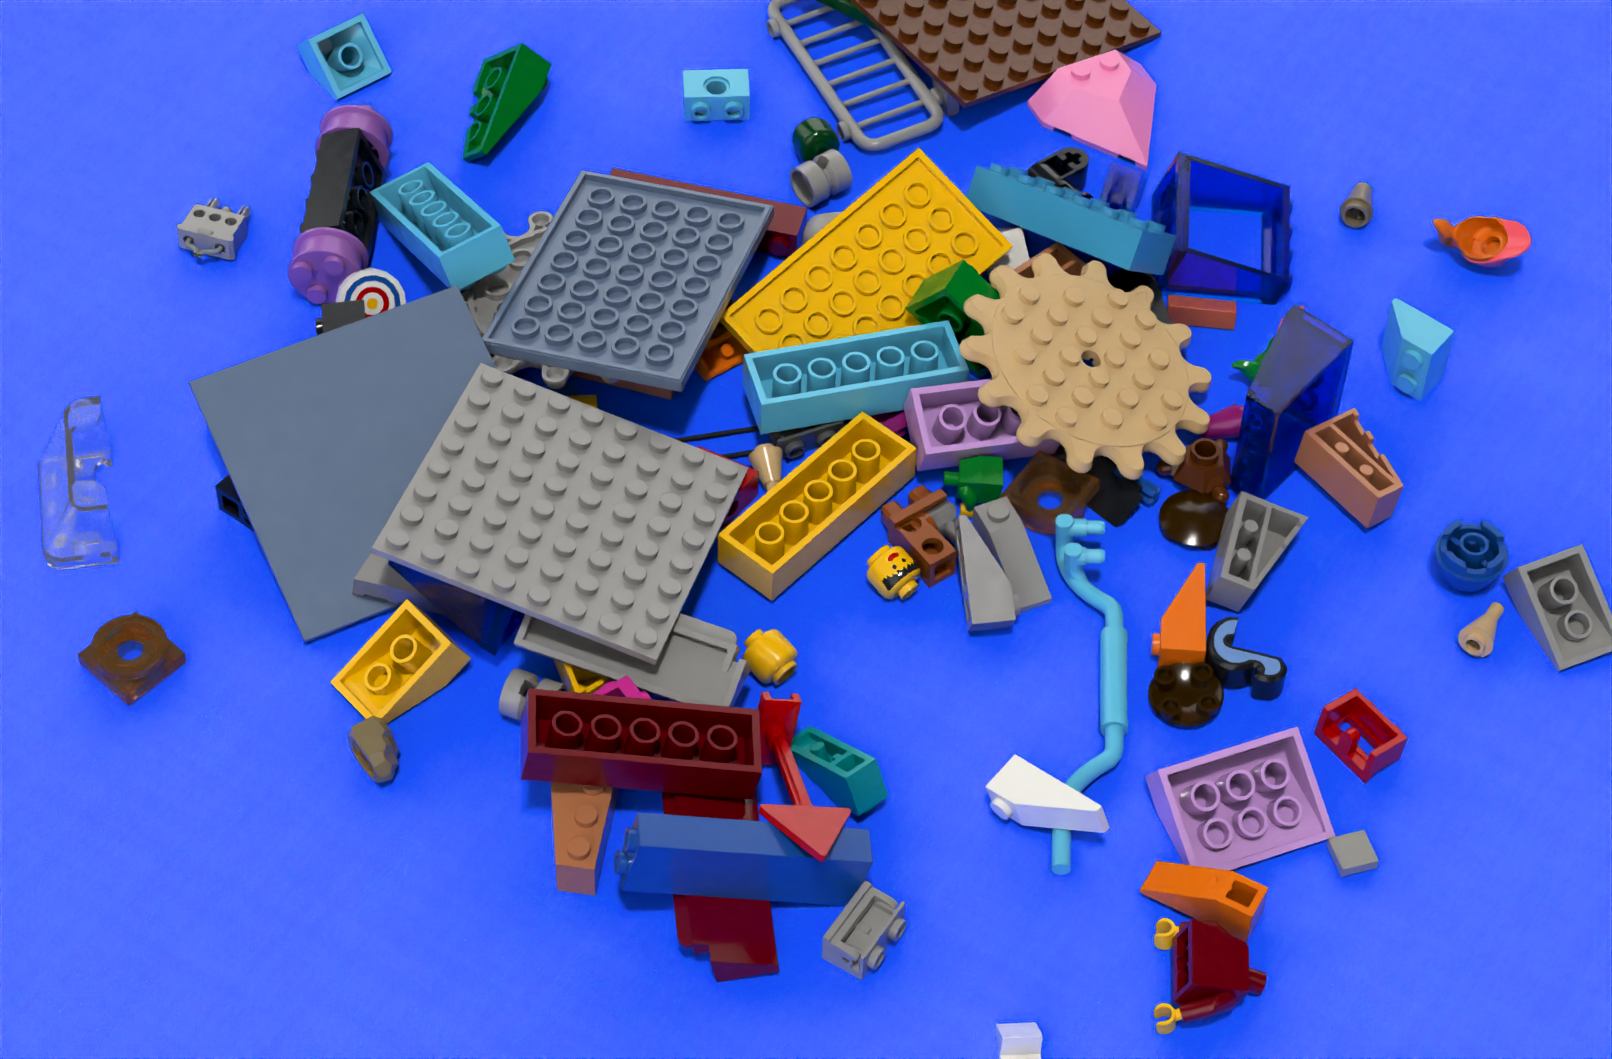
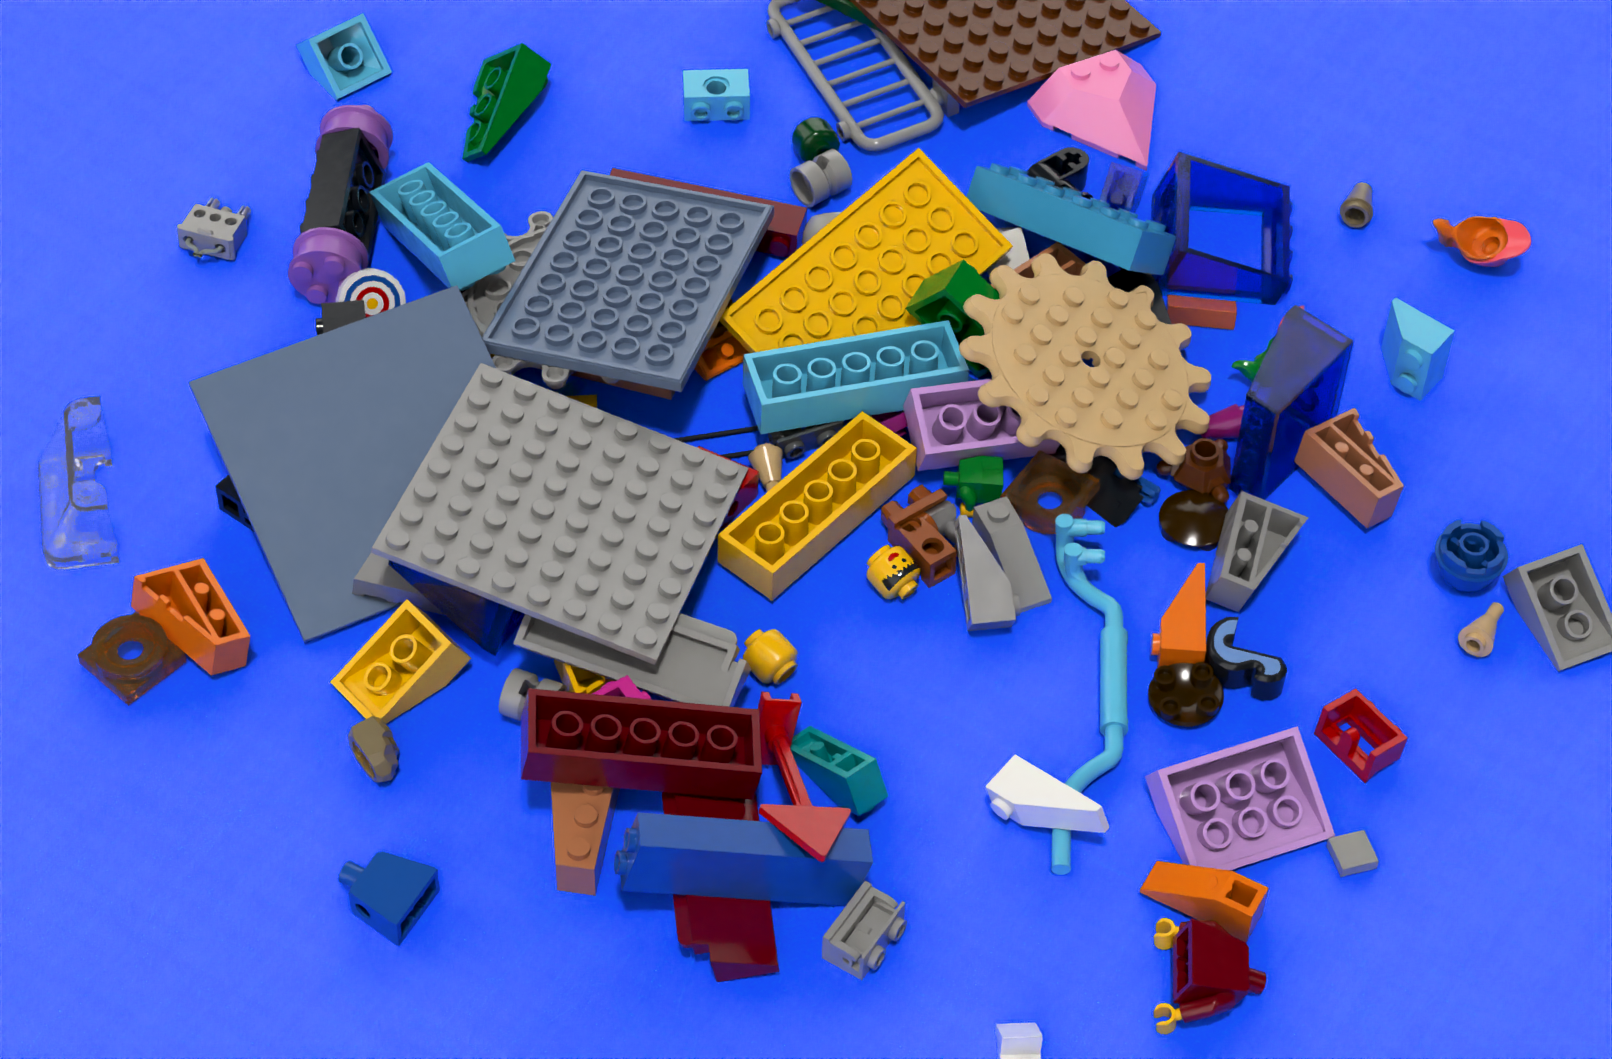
none -> orange wedge [131,558,250,676]
none -> blue torso [338,851,440,946]

